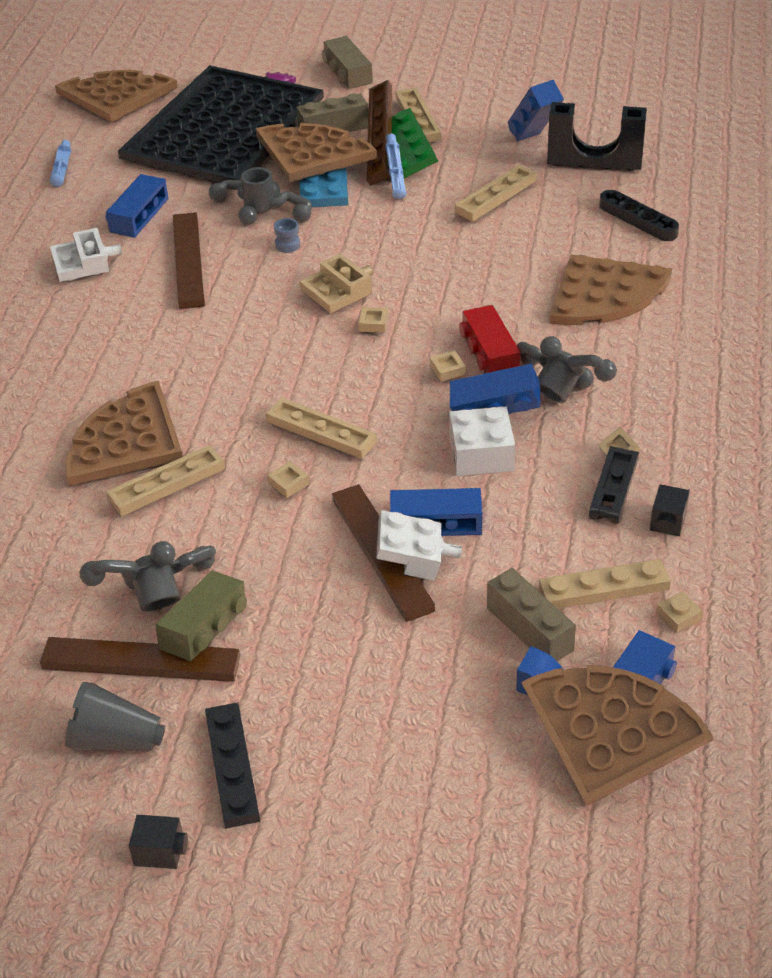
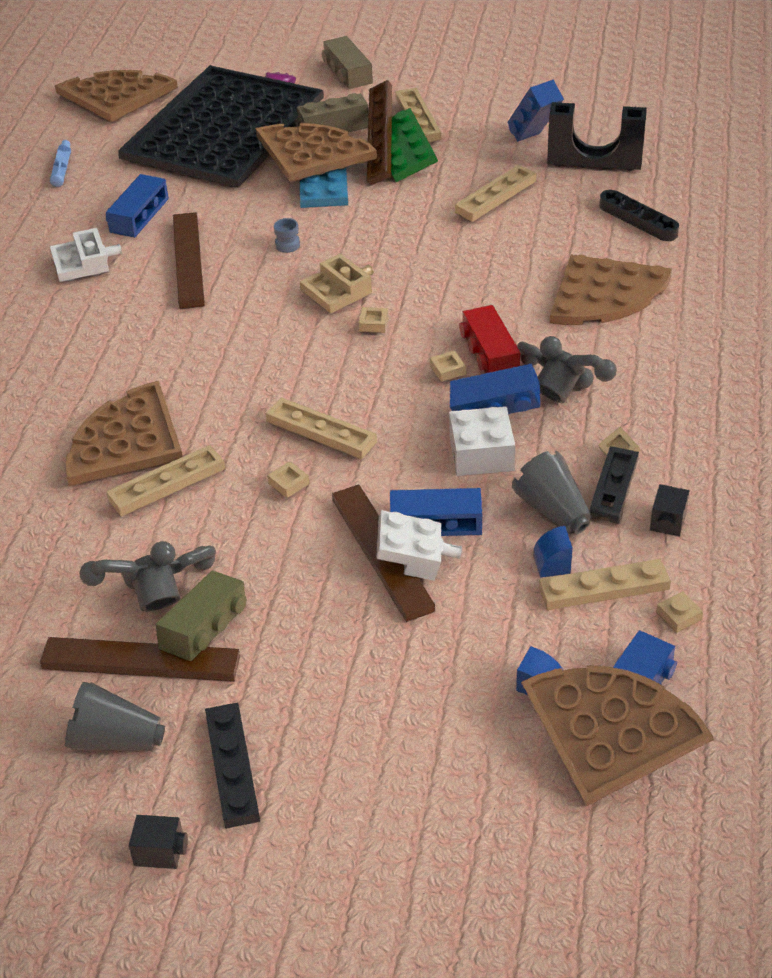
dark grey wheel [209,167,312,225] -> none
light blue piece [385,134,407,199] -> none
dark tan brick [487,568,576,661] -> none
none -> dark grey cone [512,451,591,534]
none -> blue brick [533,526,573,578]

